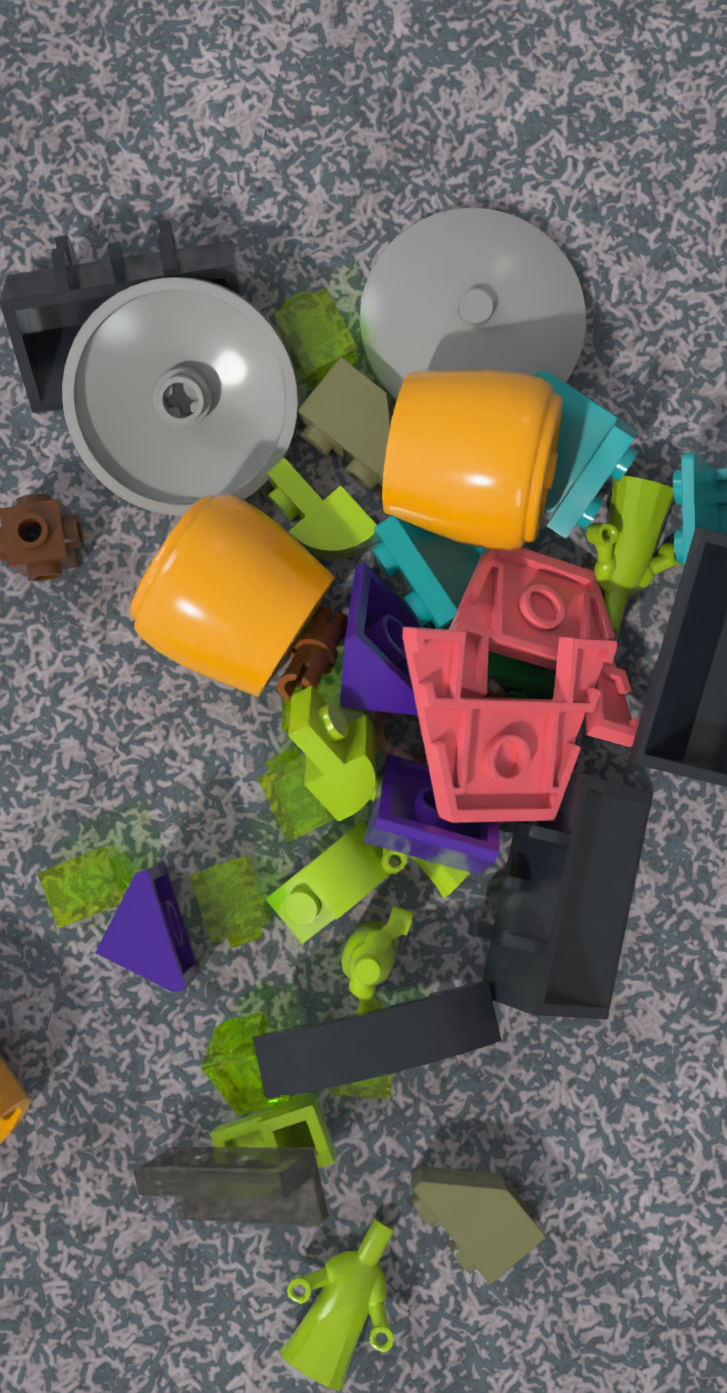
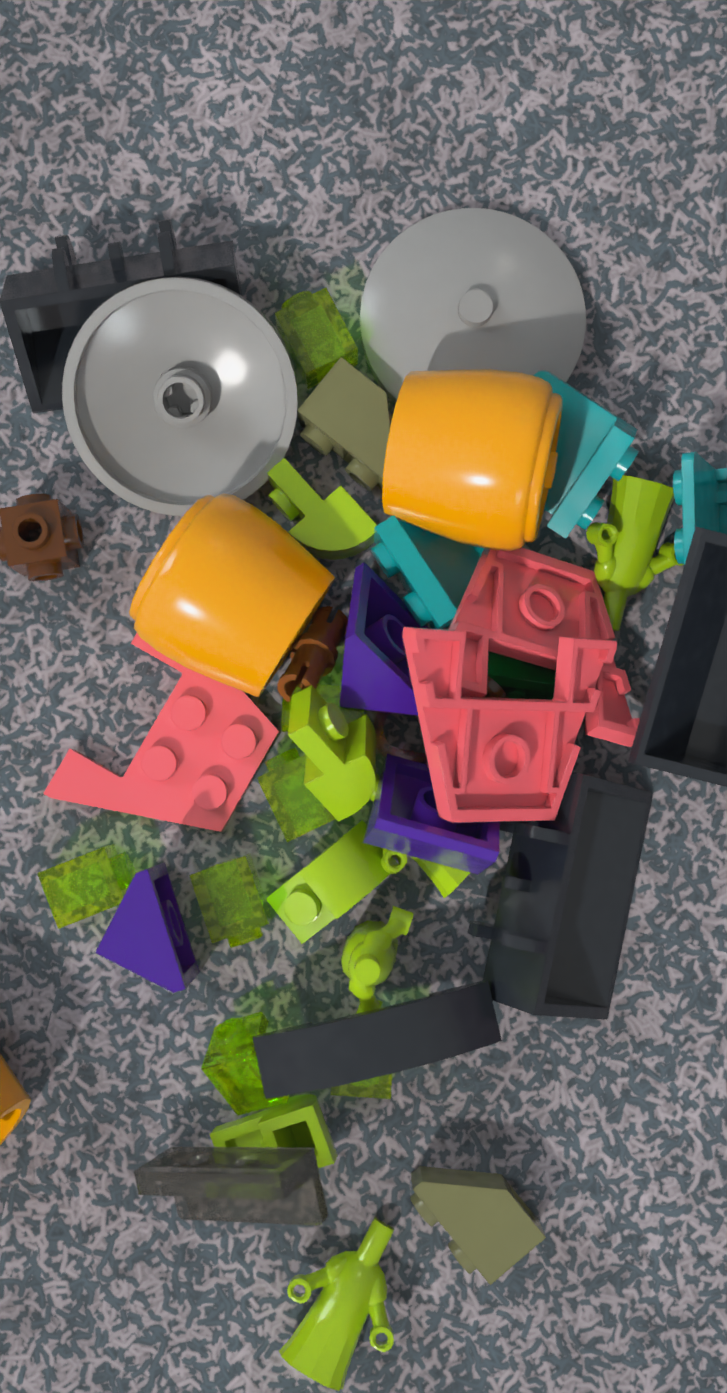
none -> coral wing [43,633,280,832]

